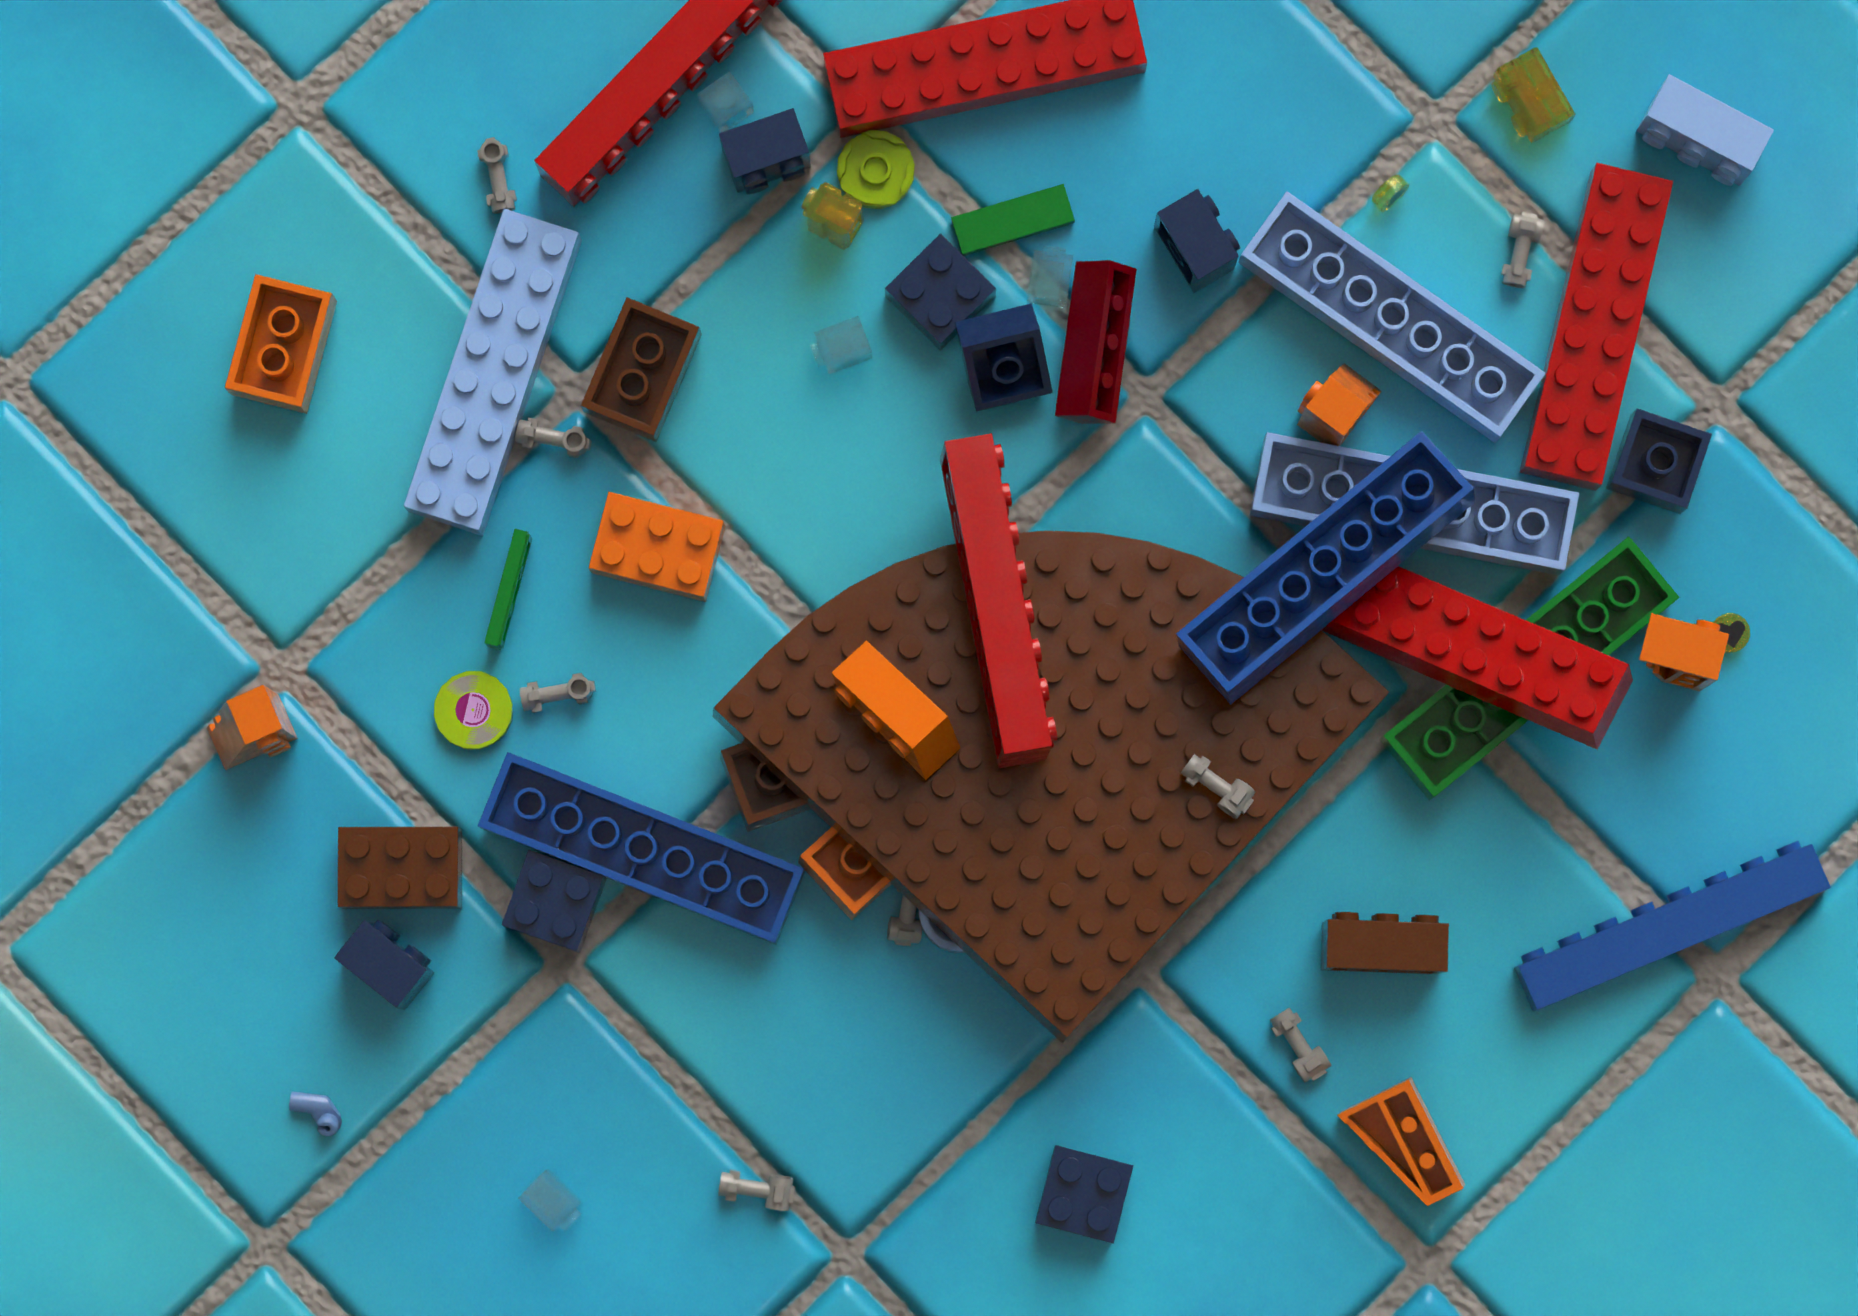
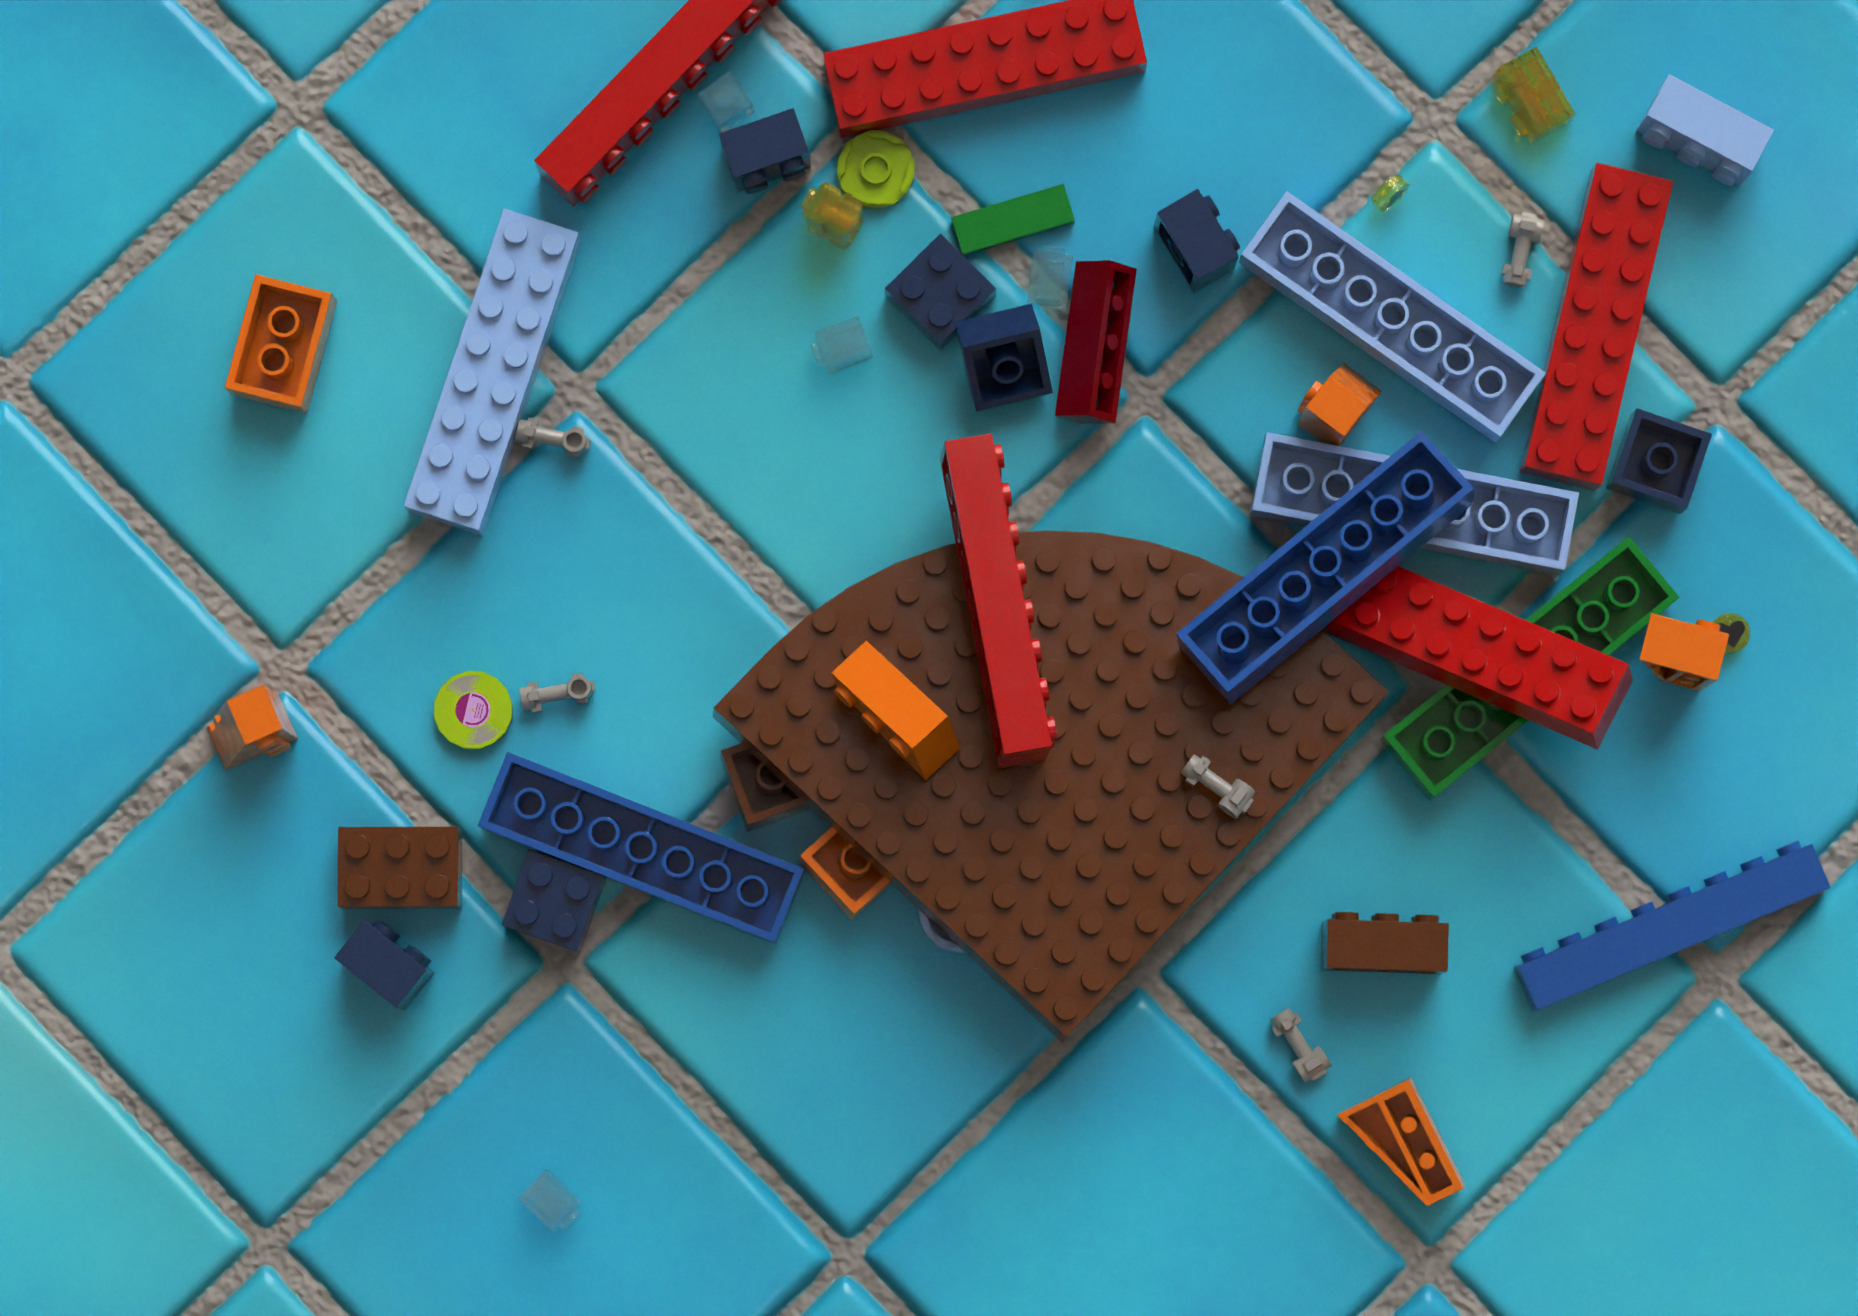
medium blue arm [289,1091,342,1136] -> none
light grey bar [477,137,517,214] -> none
green tile [484,529,532,650] -> none
reddish brown brick [581,297,702,442] -> none
orange brick [589,491,726,602] -> none
light grey bar [718,1169,795,1211] -> none
light grey bar [887,889,922,946] -> none
dark blue brick [1035,1145,1134,1244] -> none

